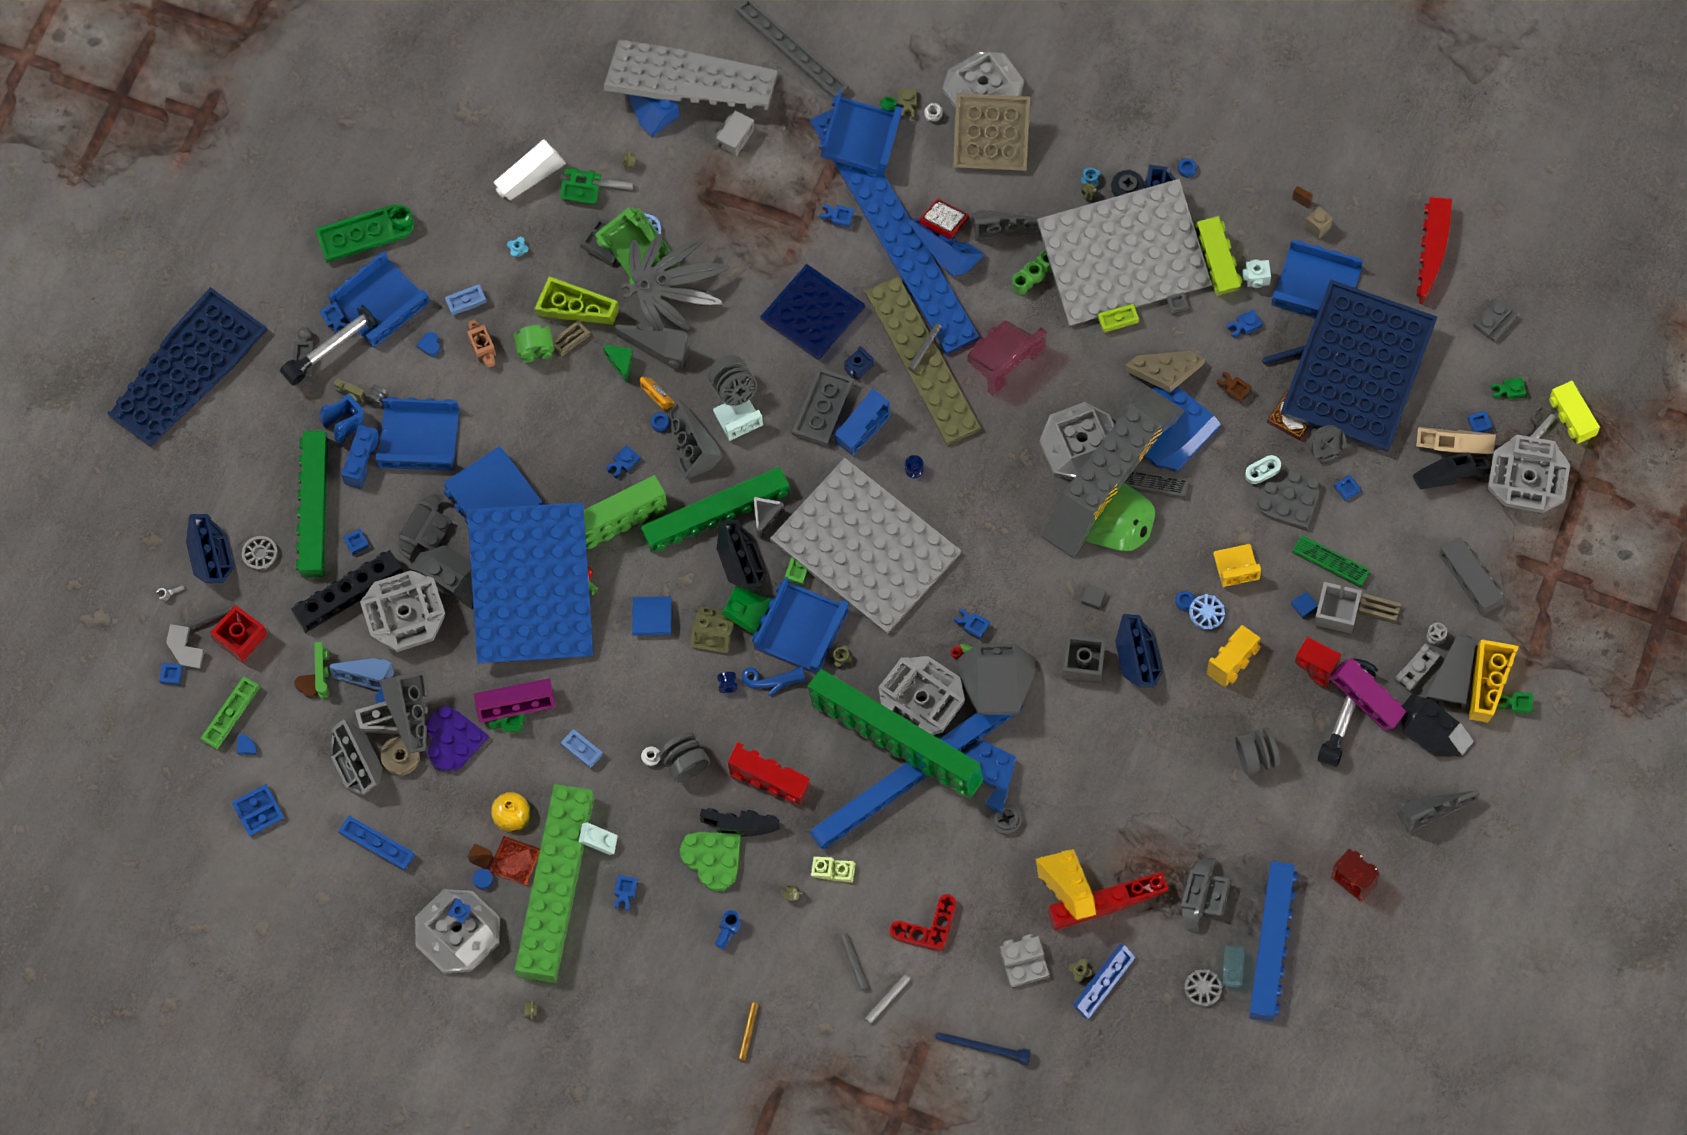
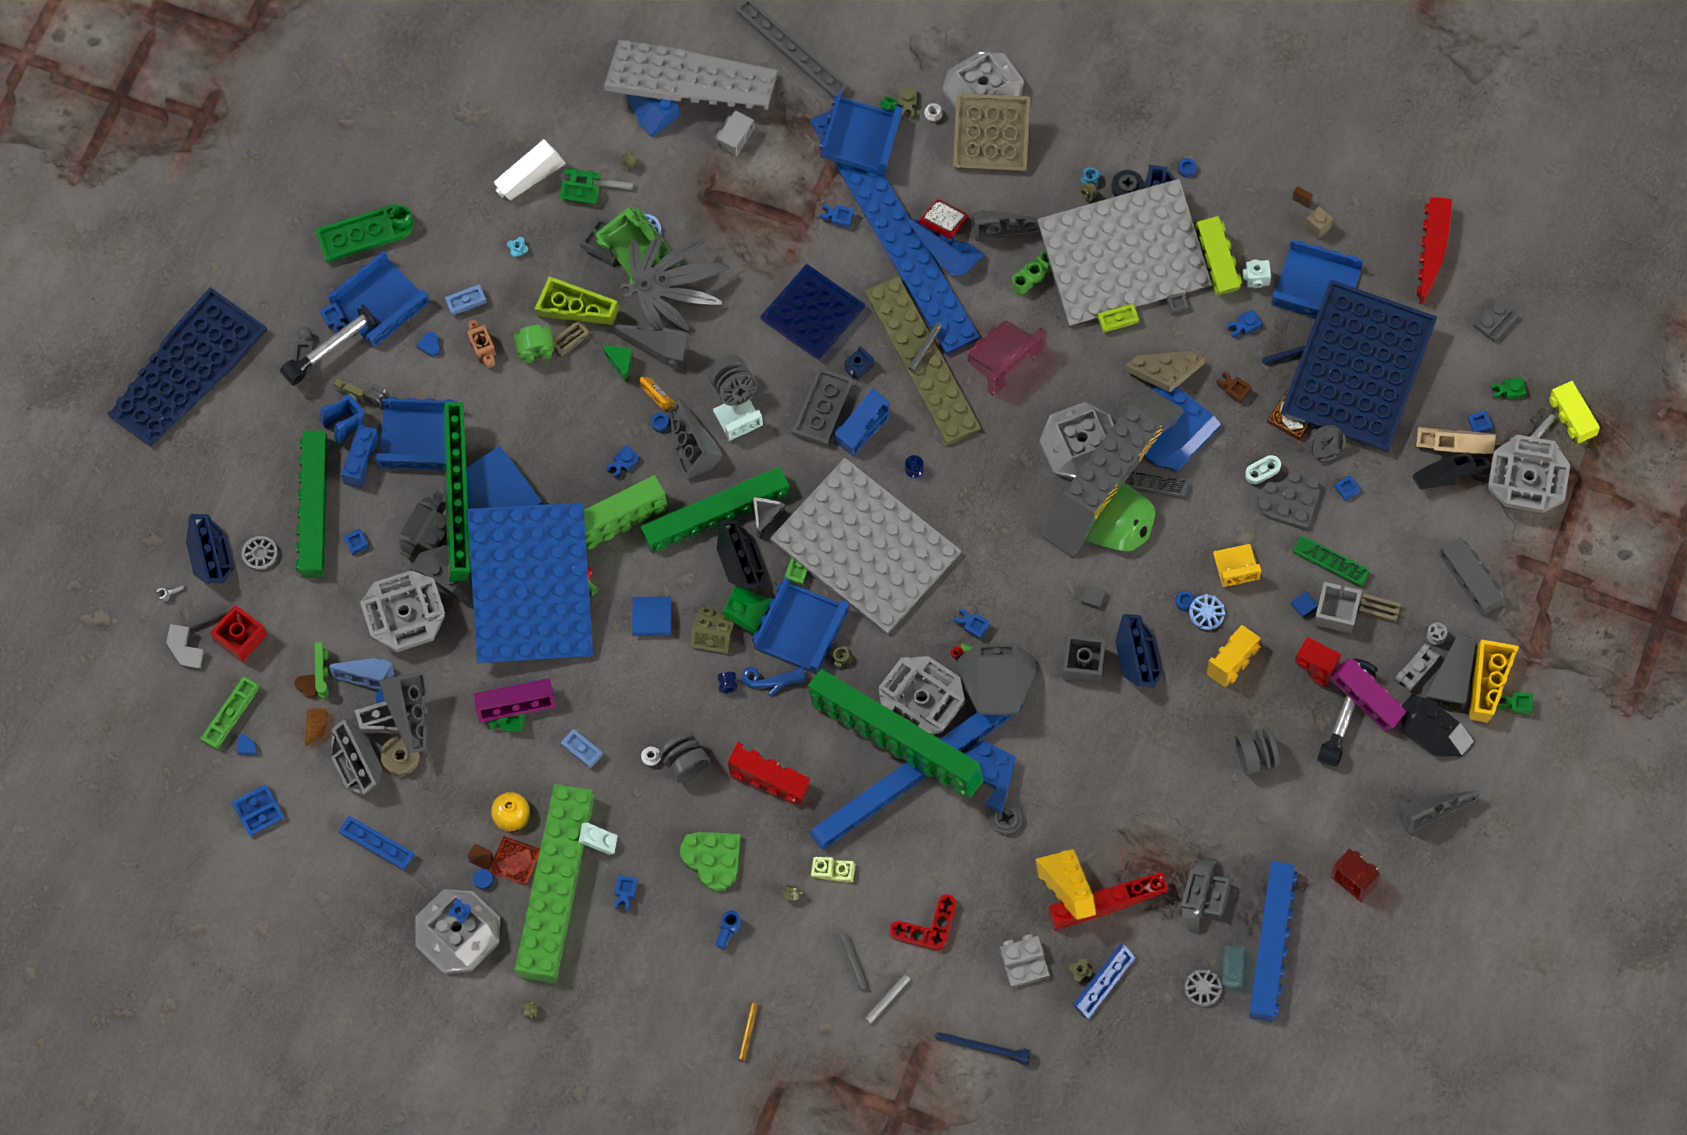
blue tile [159,663,183,685] -> none
black brick [291,550,403,633] -> none
dark purple plate [426,706,489,772] -> none
black slope [699,808,780,837] -> none
none -> clear orange slope [305,709,328,746]
none -> green brick [442,402,470,582]

